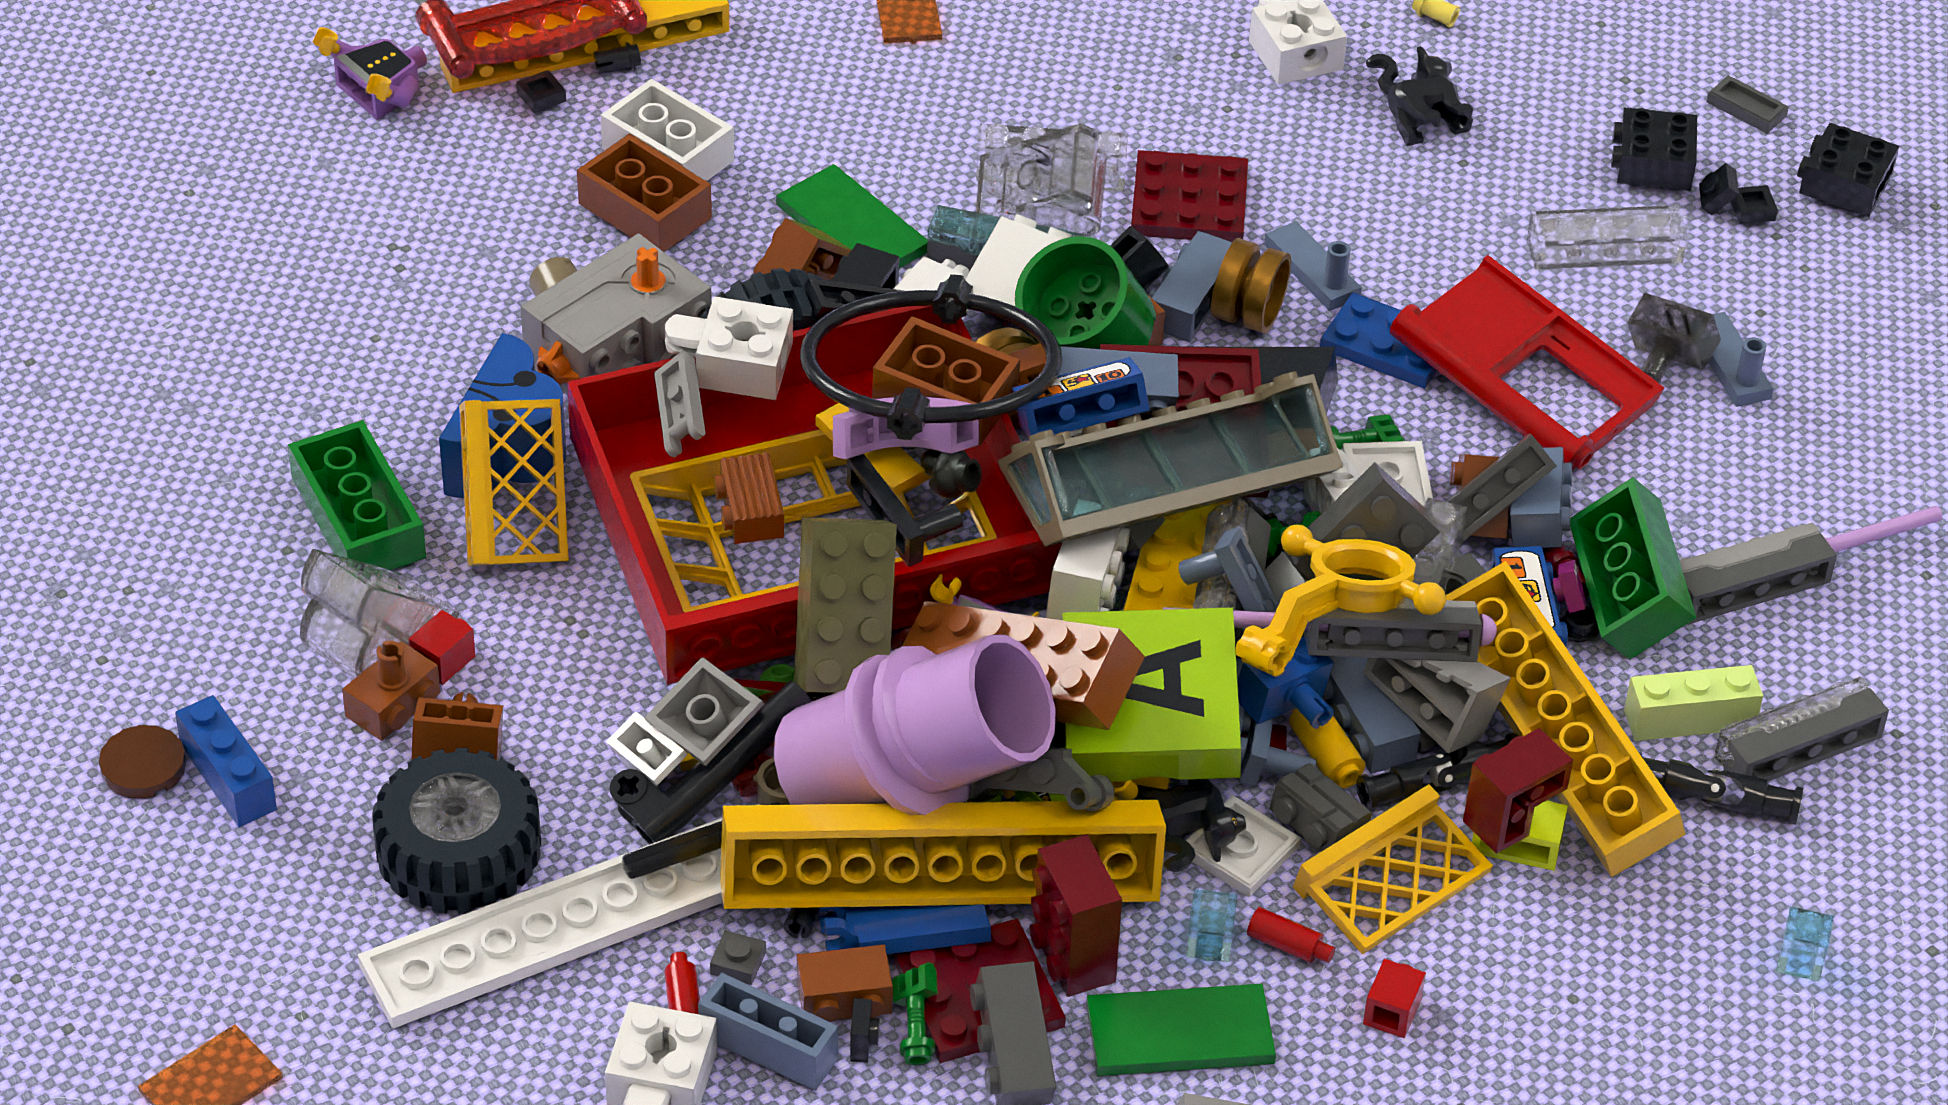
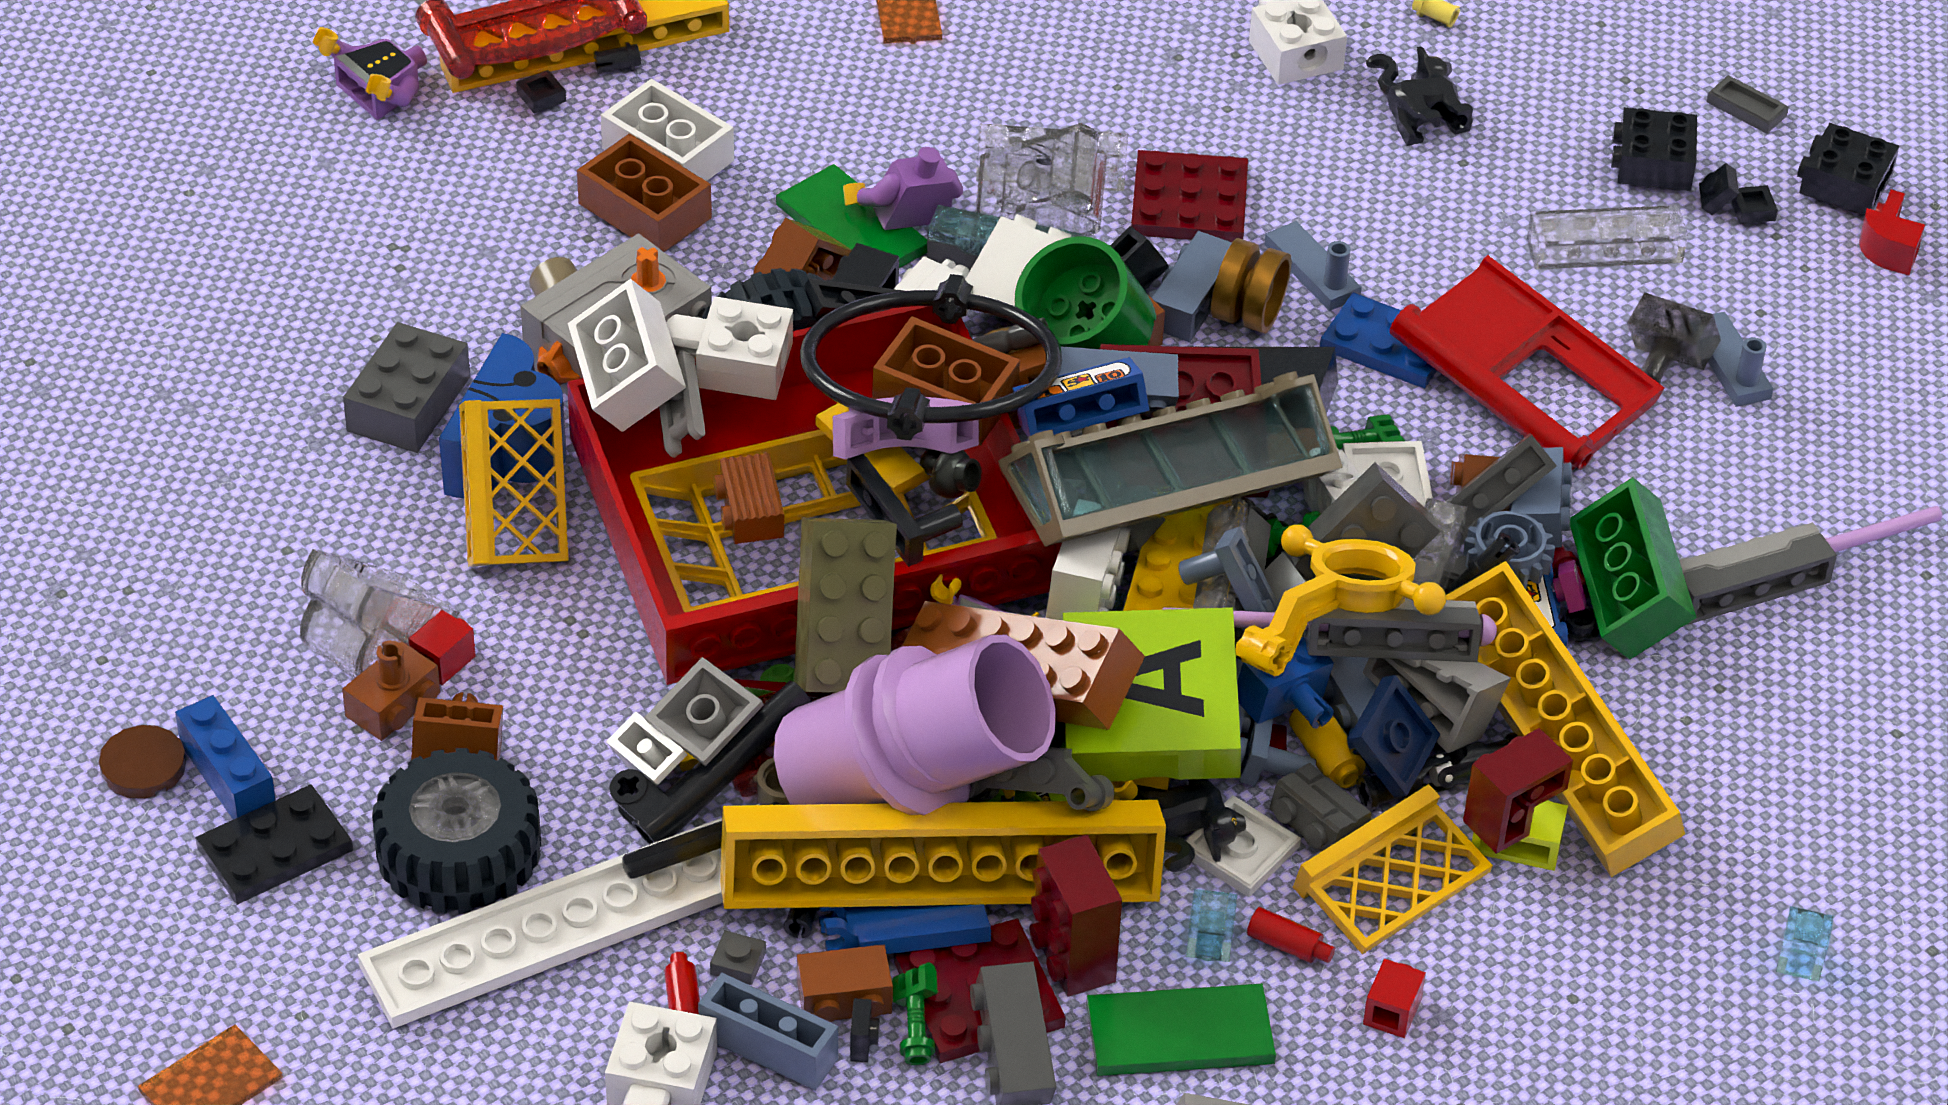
green brick [287,420,427,583] -> none
yellowish green brick [1624,665,1763,741] -> none
black piece [1639,752,1804,825] -> none
dark grey piece [1714,676,1889,792] -> none
none -> black plate [195,784,353,905]
none -> dark grey brick [343,322,471,453]
none -> white brick [568,279,686,432]
none -> medium lavender torso [843,146,963,230]
none -> dark grey piece [972,317,1049,354]
none -> dark blue tile [1347,675,1440,797]
none -> black pin [1445,533,1520,595]
none -> sand blue gear [1463,511,1555,589]
none -> red brick [1859,189,1925,275]

